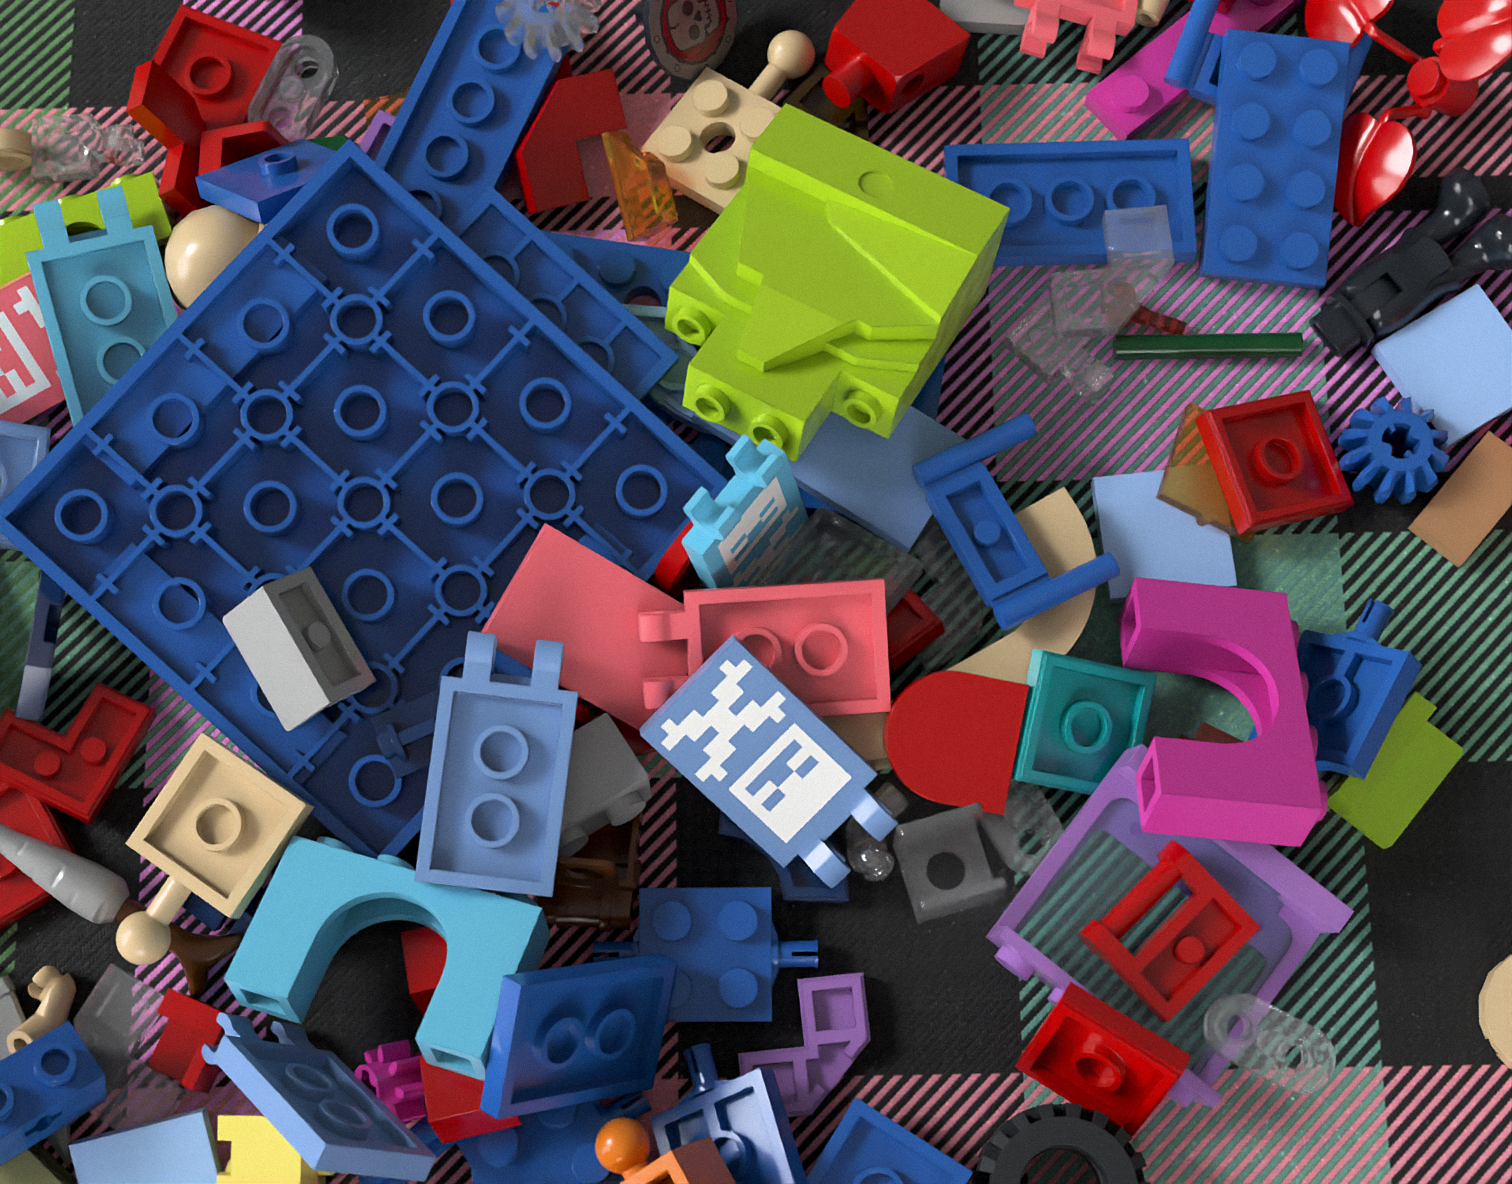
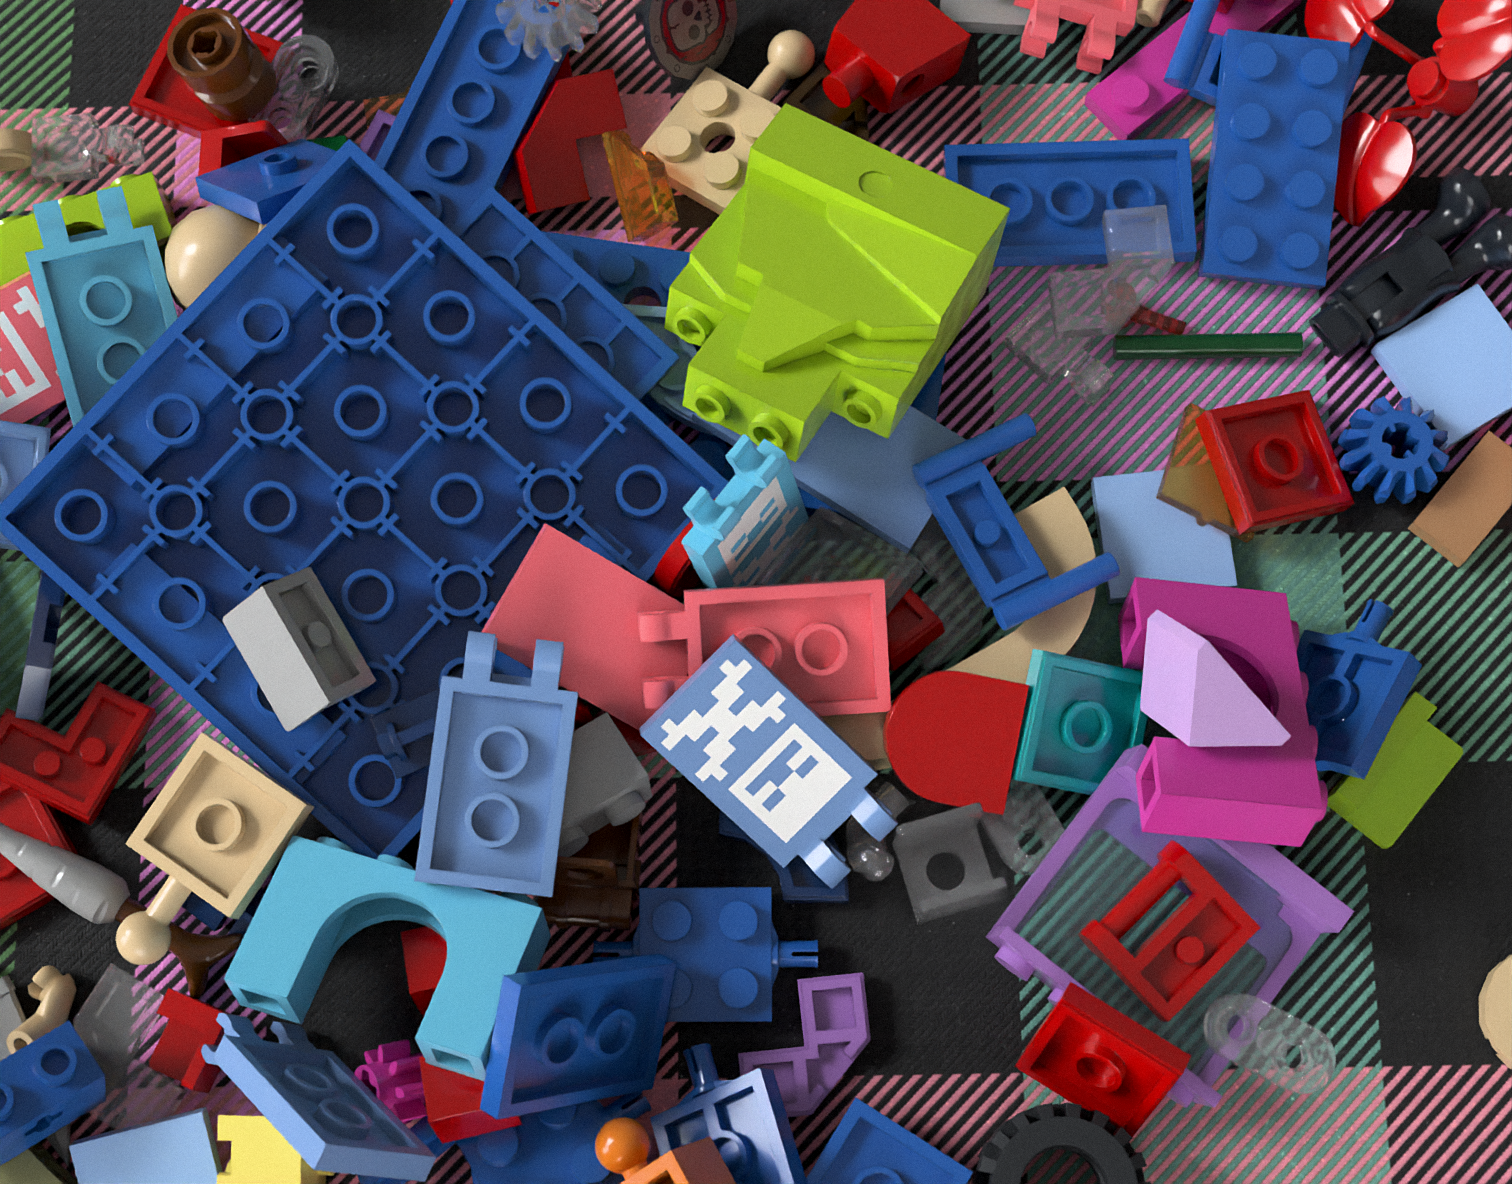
red tile [126,59,215,218] -> none
none -> reddish brown wheel [167,7,276,122]
none -> lavender slope [1140,609,1291,747]

